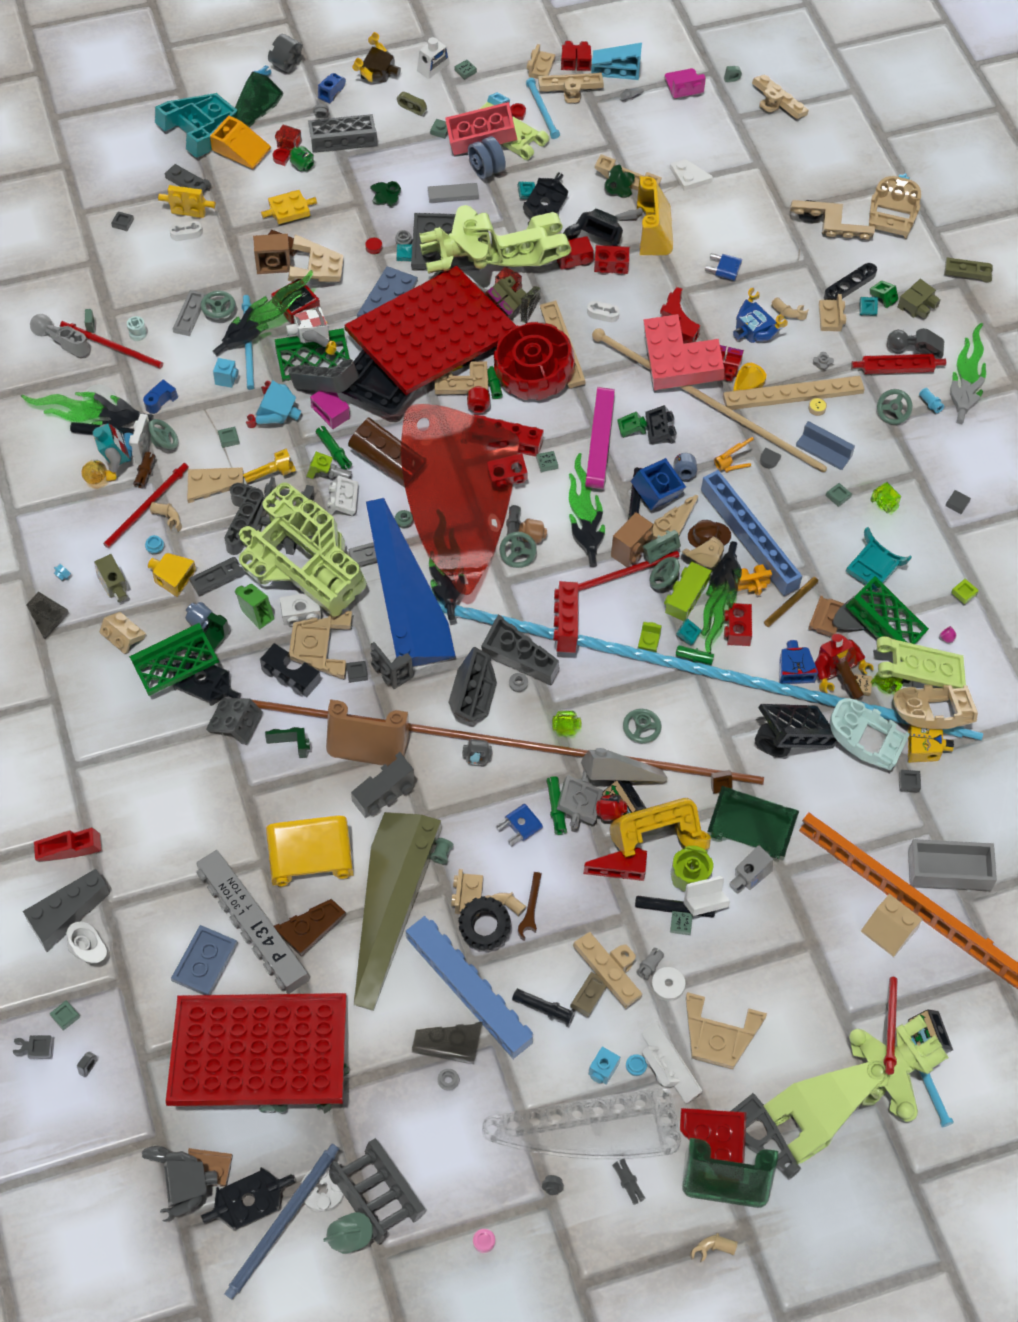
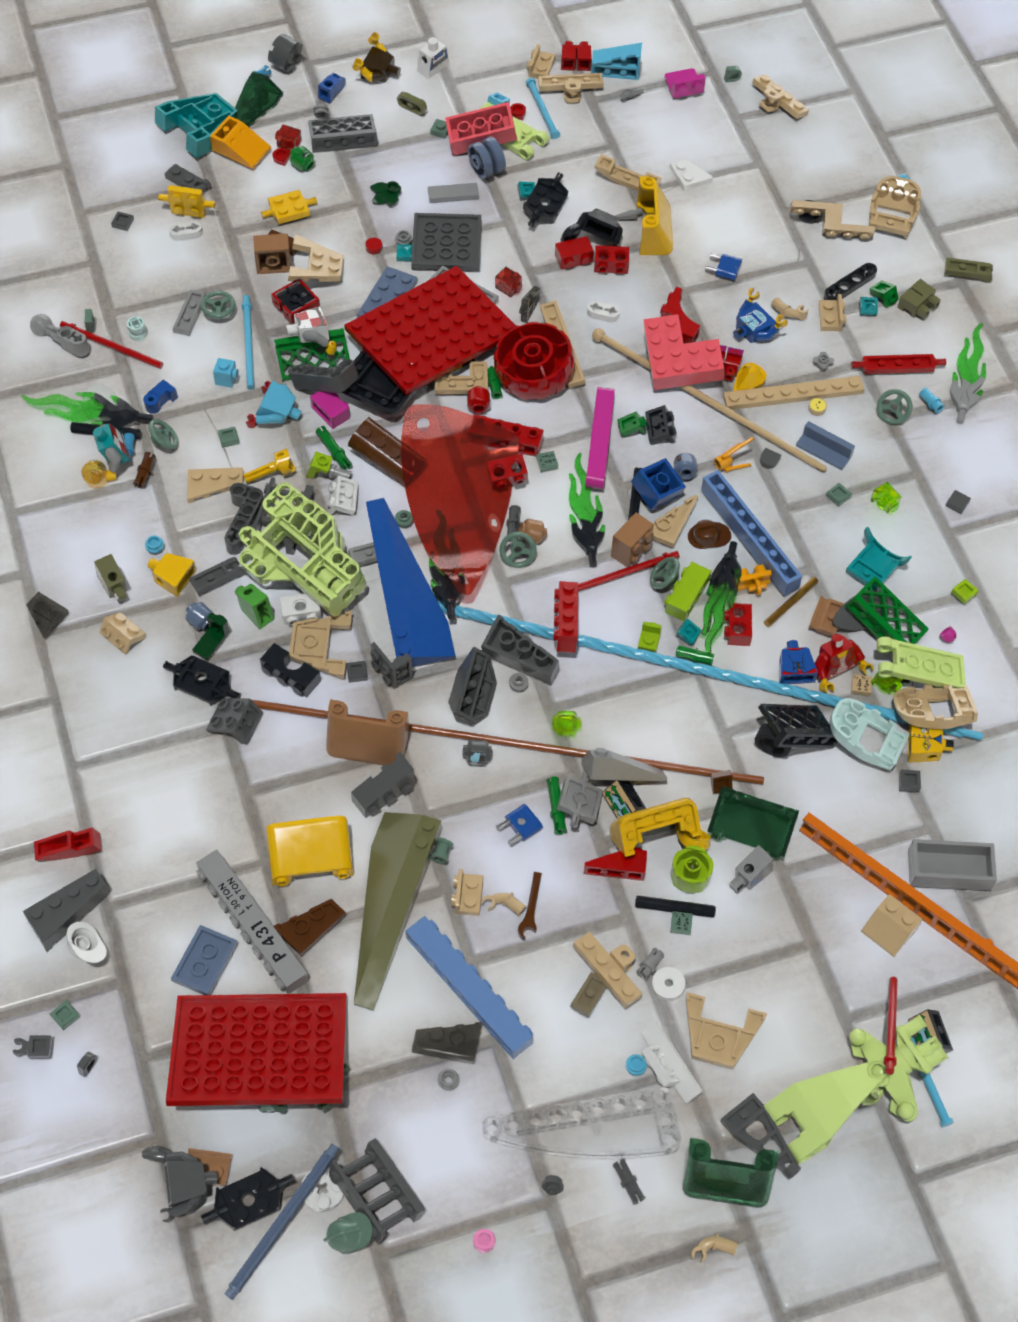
medium azure plate [54,564,71,580] -> none
red bar [103,463,189,548] -> none
white plate [129,414,151,465] -> none
green fence [129,623,219,696] -> none
tan piece [150,502,182,532] -> none
piece [212,270,313,356] -> none
dark green bracket [265,727,310,758] -> none
yellowish green piece [419,205,571,274] -> none
sand green tile [454,59,477,79] -> none
black tyre [458,896,511,950] -> none
olive hips [484,276,527,317] -> none
black pin [512,988,576,1027] -> none
medium azure brick [588,1046,621,1085] -> none
red head [596,794,627,821] -> none
dark green plate [604,164,635,198] -> none
sand green piece [623,709,662,743] -> none
sand green plate [643,530,681,564] -> none
red plate [680,1108,746,1180] -> none
tan helmet [682,536,724,569] -> none
white panel [684,876,730,916] -> none
reddish brown pin [836,660,864,699] -> none
dark grey beam [887,328,945,359] -> none

